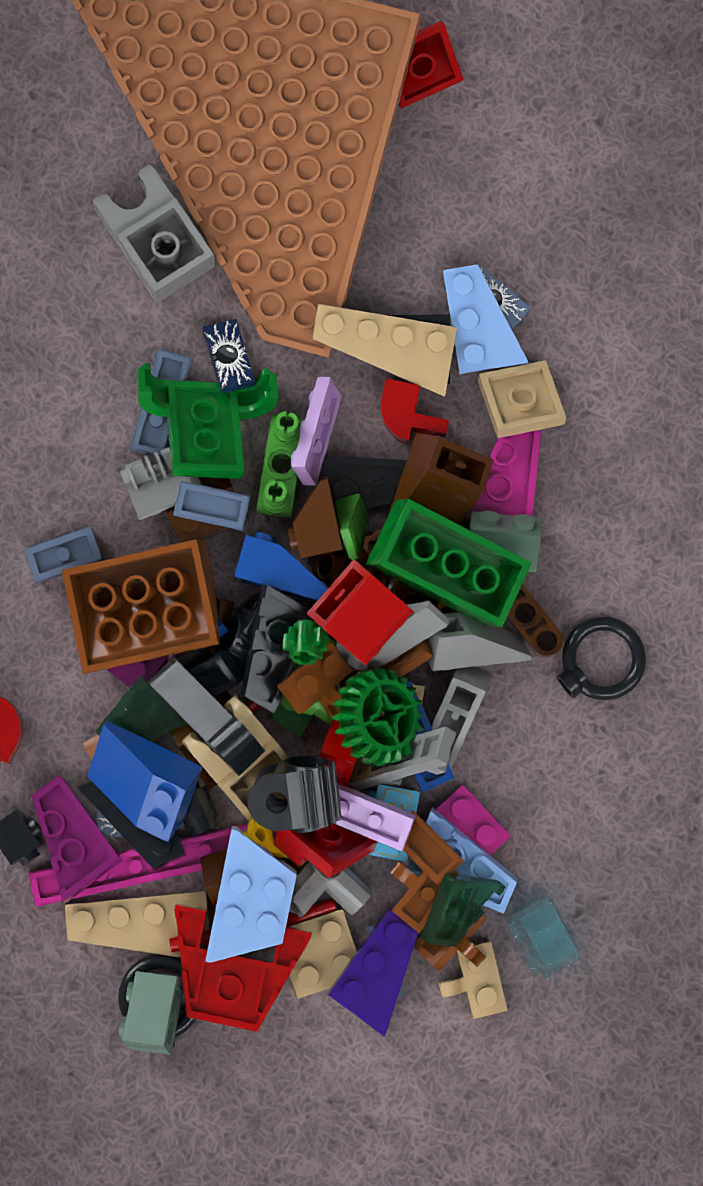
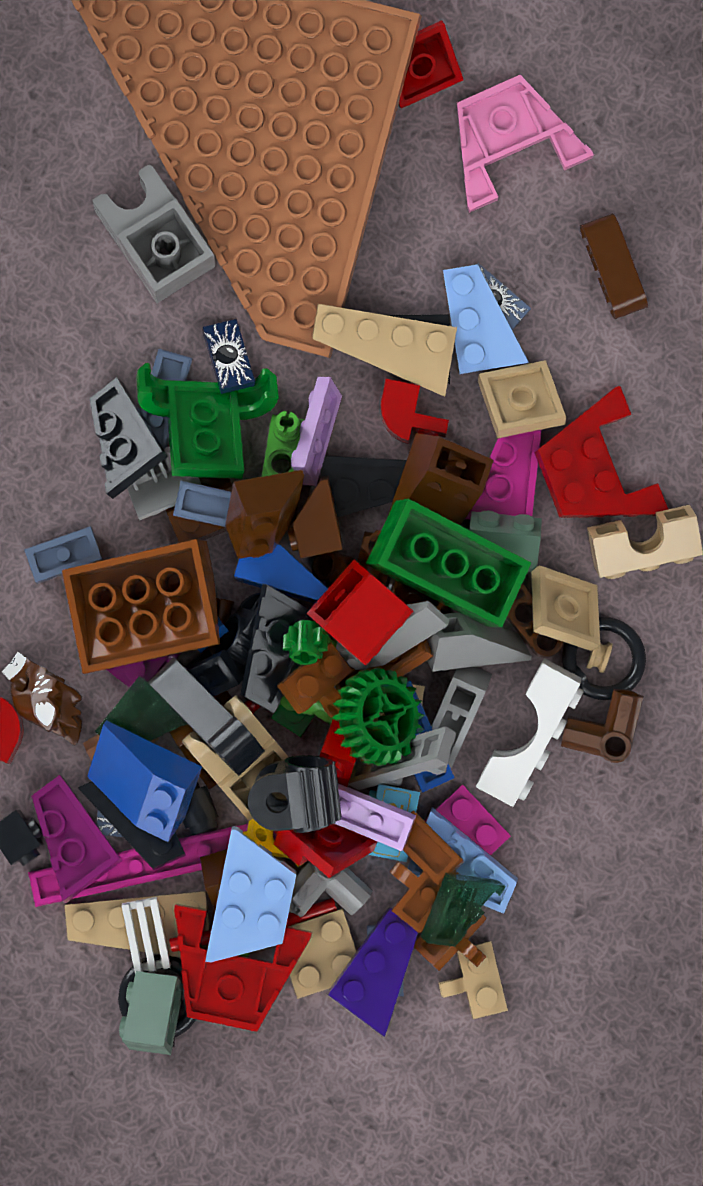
bright green slope [335,494,370,561] -> none
clear light blue brick [507,895,582,979] -> none
none -> reddish brown piece [2,652,82,746]
none -> wing [89,377,168,499]
none -> white tile [122,897,171,972]
none -> reddish brown slope [225,470,304,559]
none -> bright pink wing [457,75,594,213]
none -> white arch [476,658,584,807]
none -> tan plate [531,565,600,651]
none -> red wing [534,386,668,518]
none -> reddish brown piece [561,689,644,763]
none -> reddish brown beam [580,213,648,319]
none -> tan bush [586,642,613,673]
none -> tan arch [587,505,703,579]

